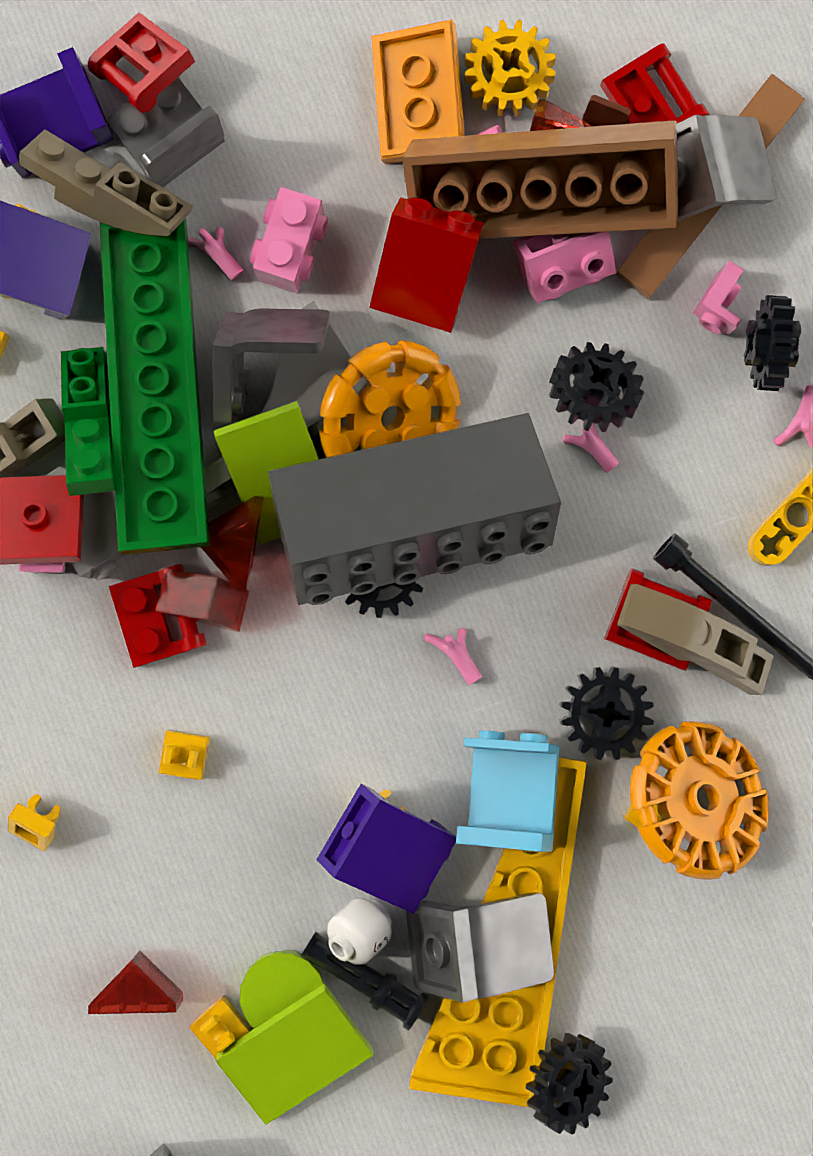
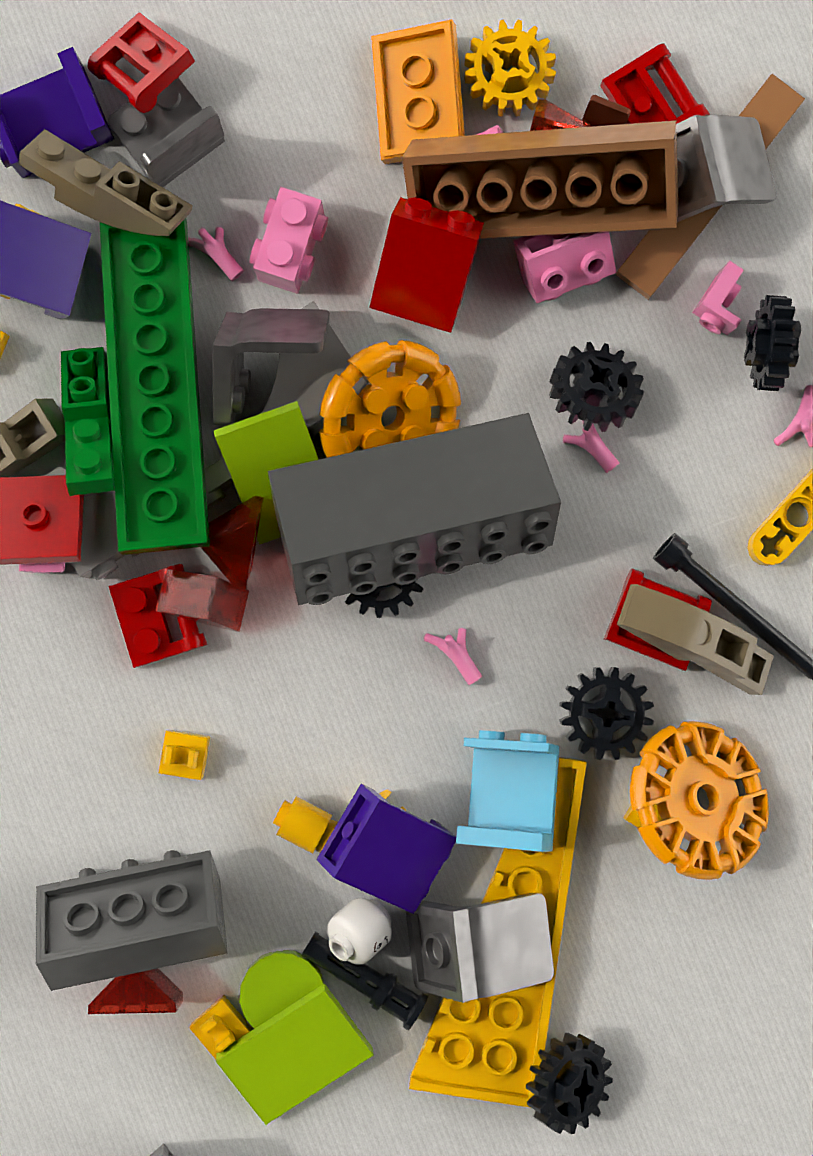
yellow tile [8,793,60,852] -> none
none -> dark grey piece [36,850,228,991]
none -> yellow brick [273,796,338,854]

